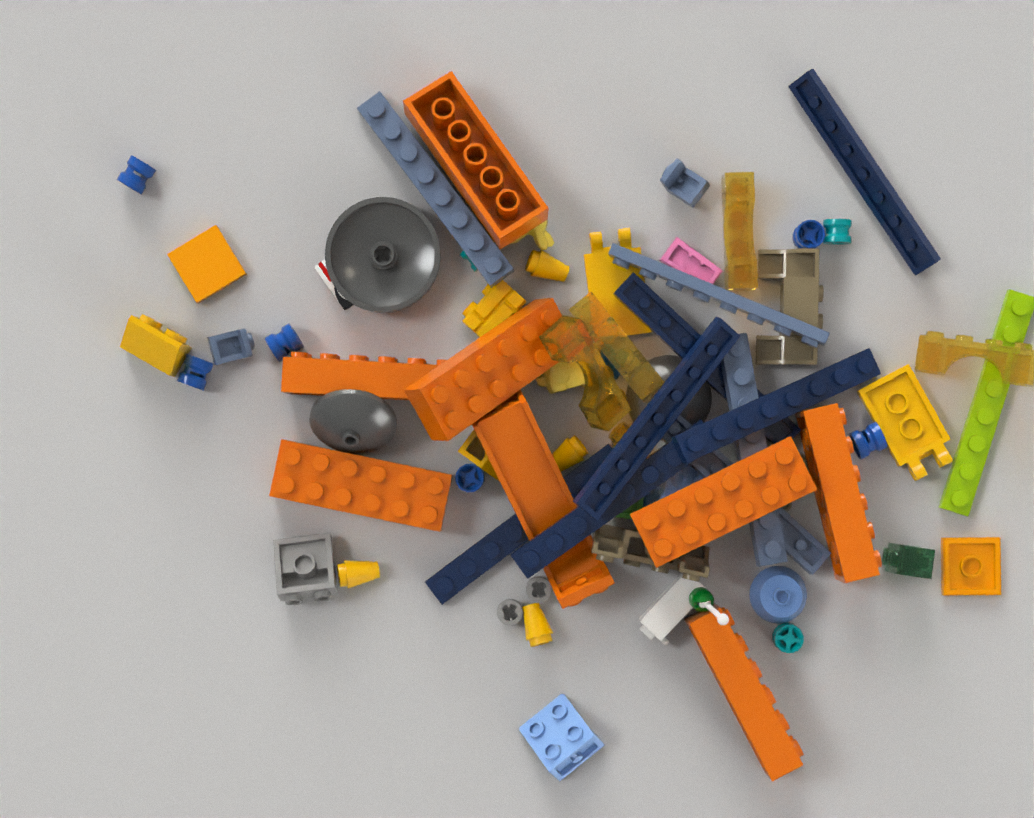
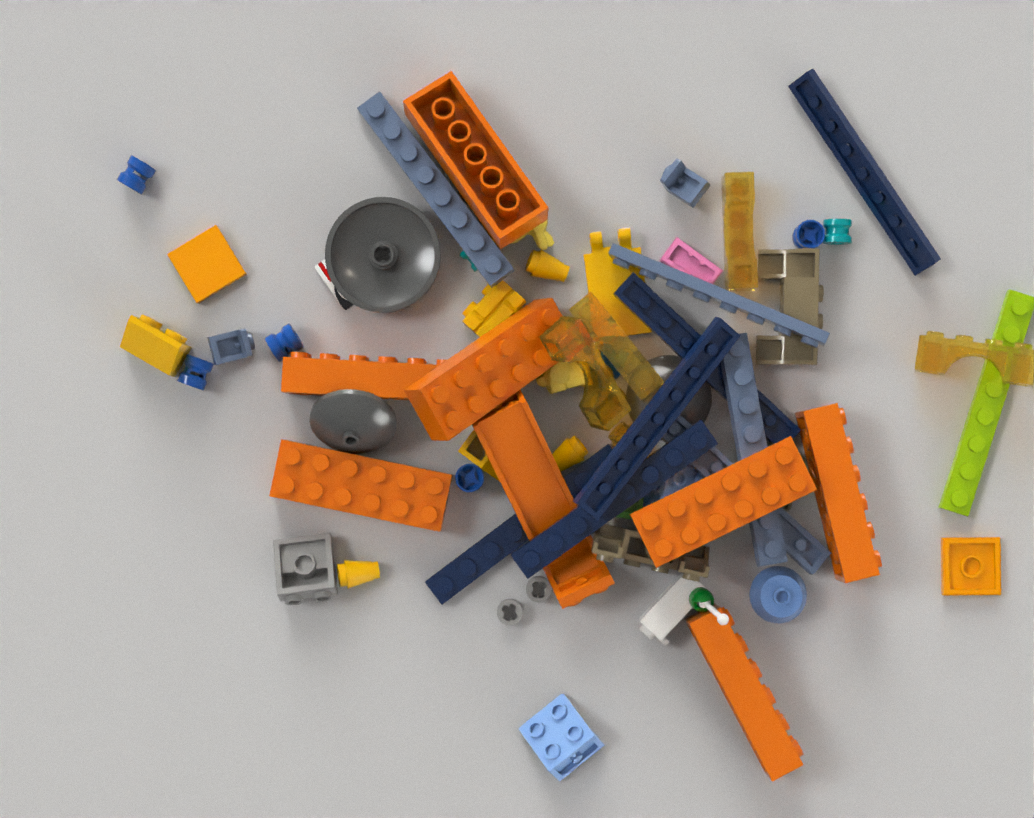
yellow cone [522,603,553,647] -> none
dark blue plate [671,348,881,464] -> none
teal wheel [772,623,804,653] -> none
blue wheel [848,422,887,459] -> none
yellow tile [857,364,953,481] -> none
clear green brick [882,543,935,579] -> none

